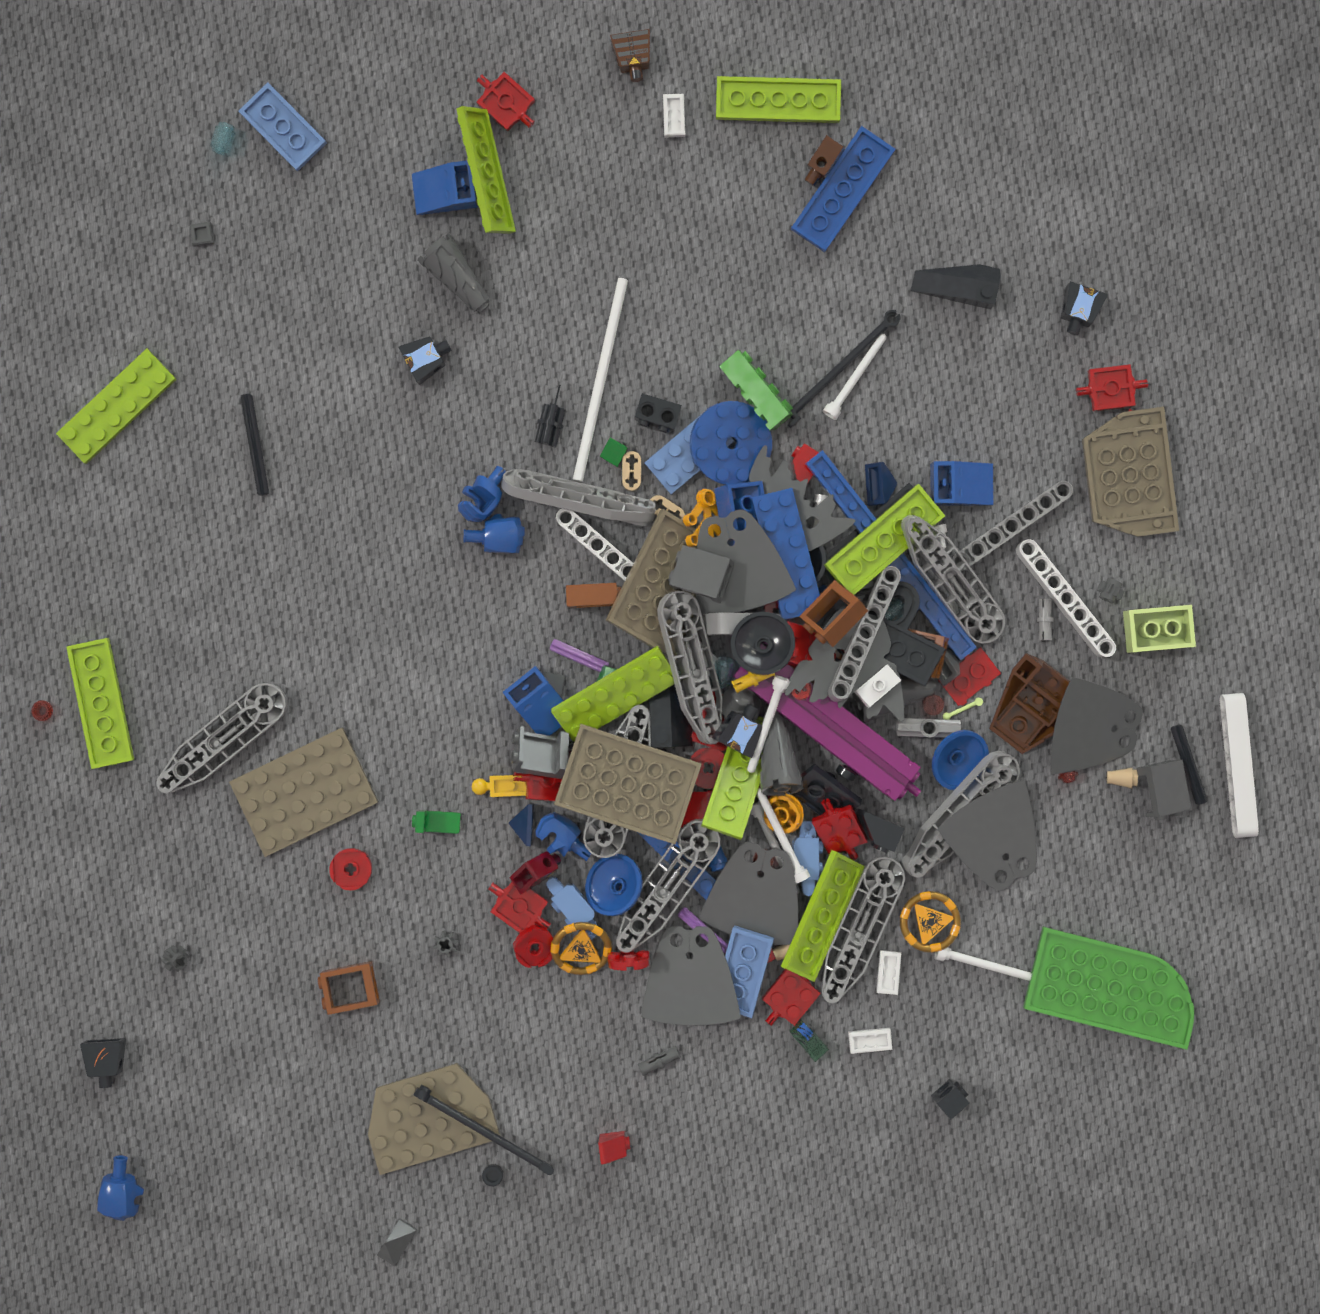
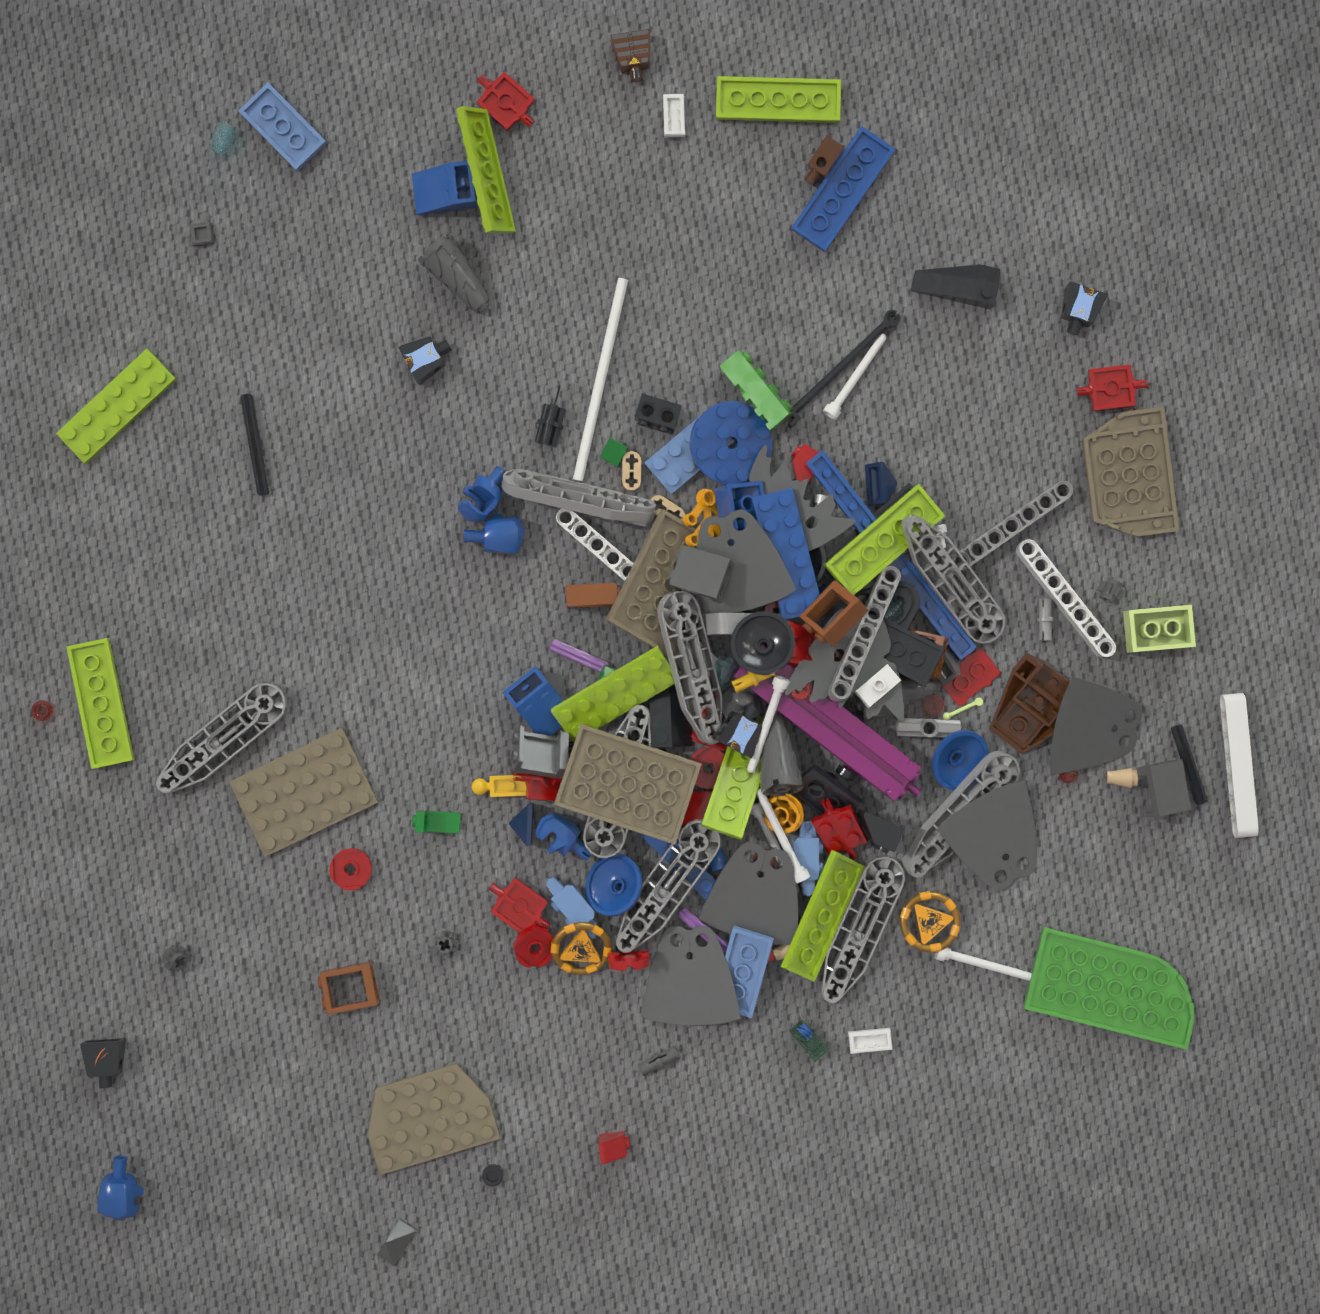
black hinge [413,1084,554,1175] -> none
dark red torso [509,851,561,895] -> none
red plate [762,969,821,1026] -> none
white plate [876,950,901,995] -> none
blue slope [930,461,993,506] -> none
black brick [931,1079,970,1120] -> none

